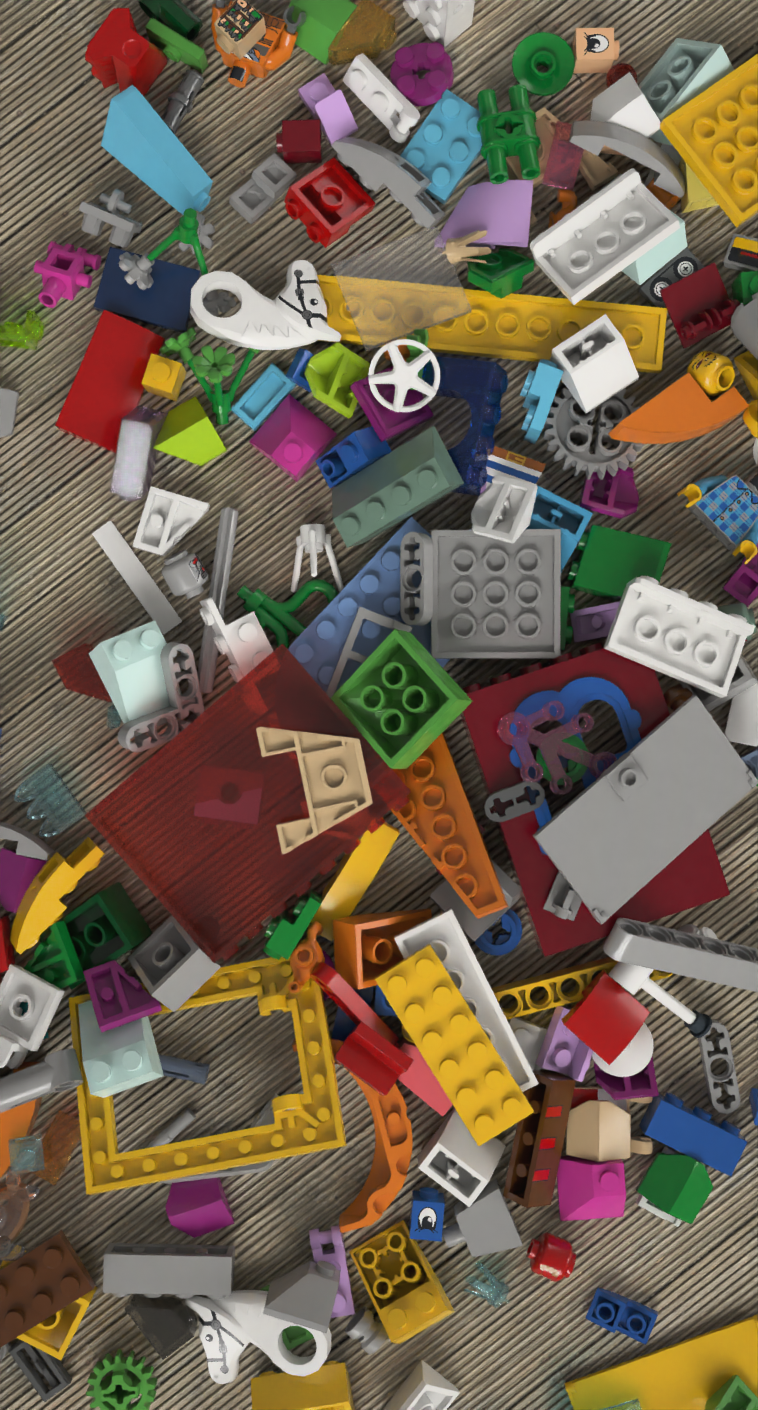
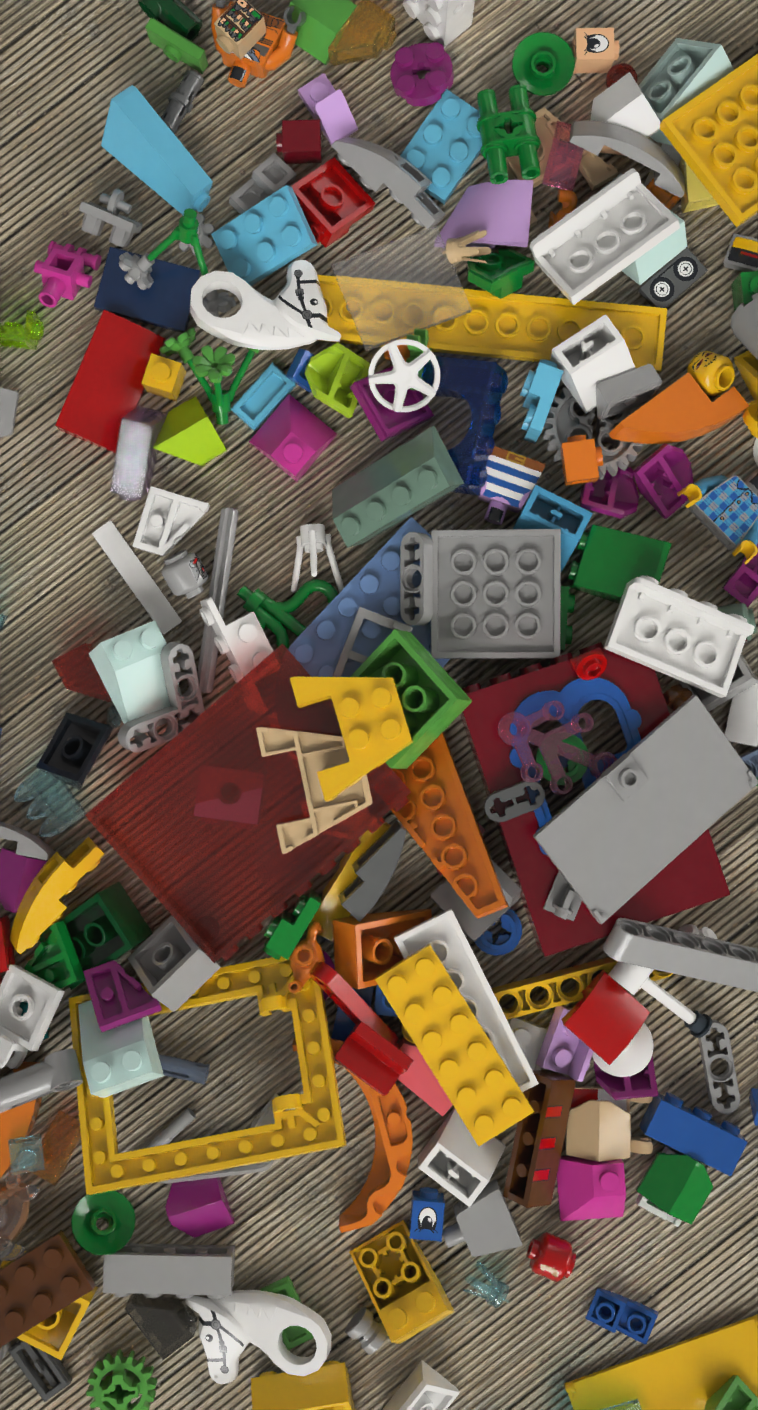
red piece [85,8,168,96] -> none
light grey slope [263,1261,341,1333] -> none
lavender plate [309,1225,355,1318] -> none
blue slope [316,426,392,488] -> none
white plate [342,53,420,143] -> none
white slope [471,475,538,543] -> none
lavender slope [570,601,620,642] -> none
dark red hinge [659,262,740,349] -> none
none -> black slope [36,712,113,790]
none -> green dish [71,1191,136,1256]
none -> medium azure plate [211,185,318,286]
none -> yellow wing [290,677,413,802]
none -> dark grey slope [338,820,406,922]
none -> orange brick [560,435,603,486]
none -> red plate [569,647,607,680]
none -> light grey slope [596,364,662,420]
none -> magenta slope [633,443,694,519]

